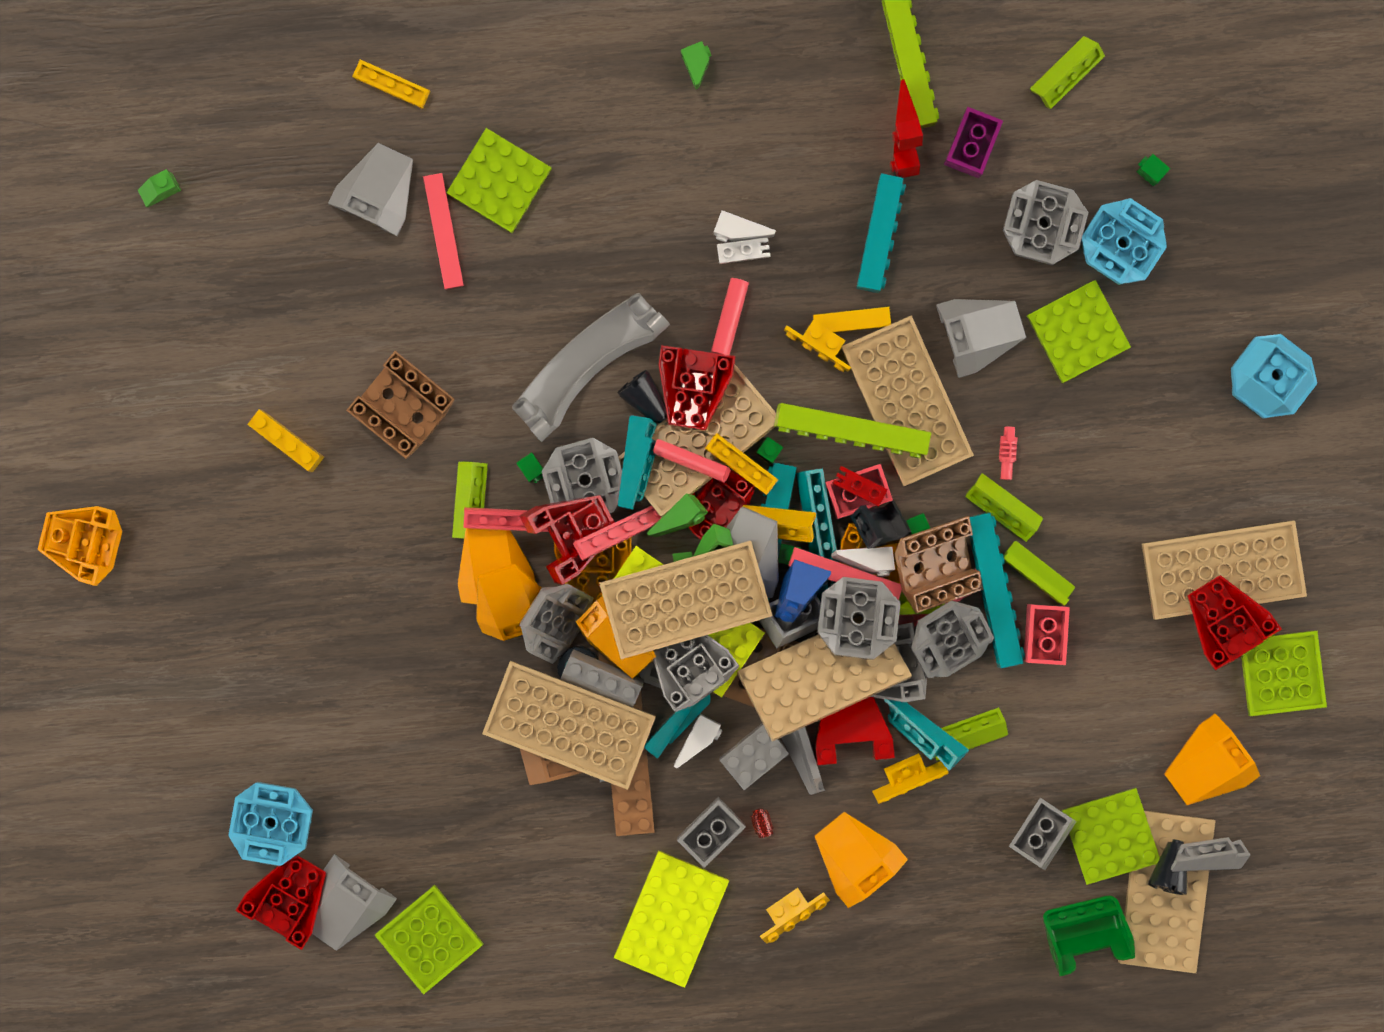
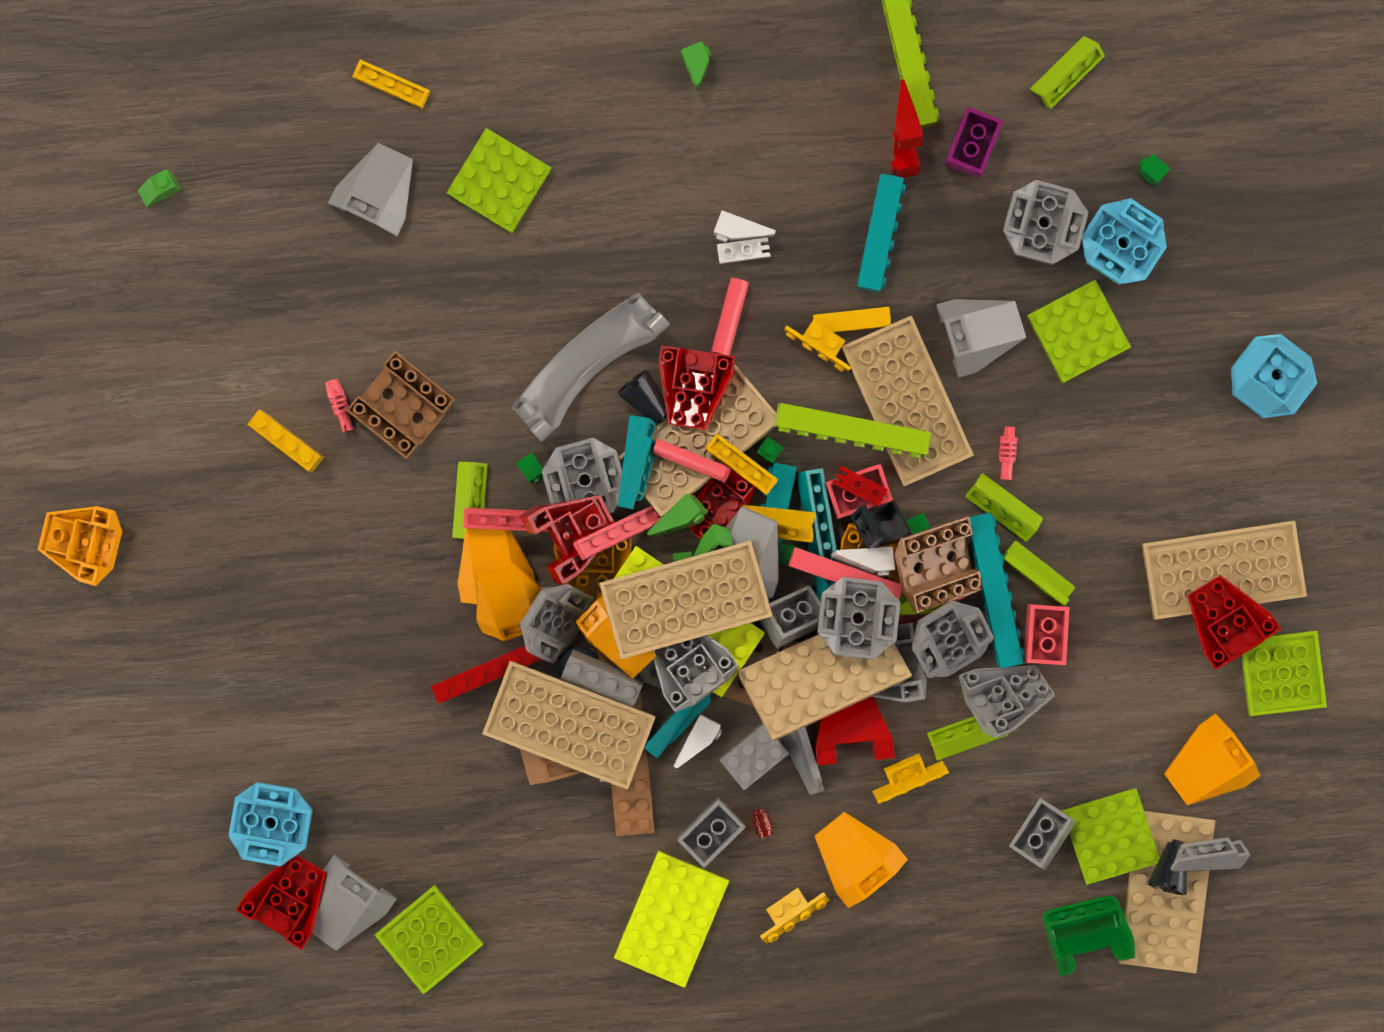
coral tile [423,173,464,290] -> none
blue slope [775,559,831,623] -> none
teal wedge [884,699,969,771] -> none
none -> coral hinge [325,379,354,433]
none -> red brick [431,645,541,704]
none -> light grey wedge [959,665,1055,738]

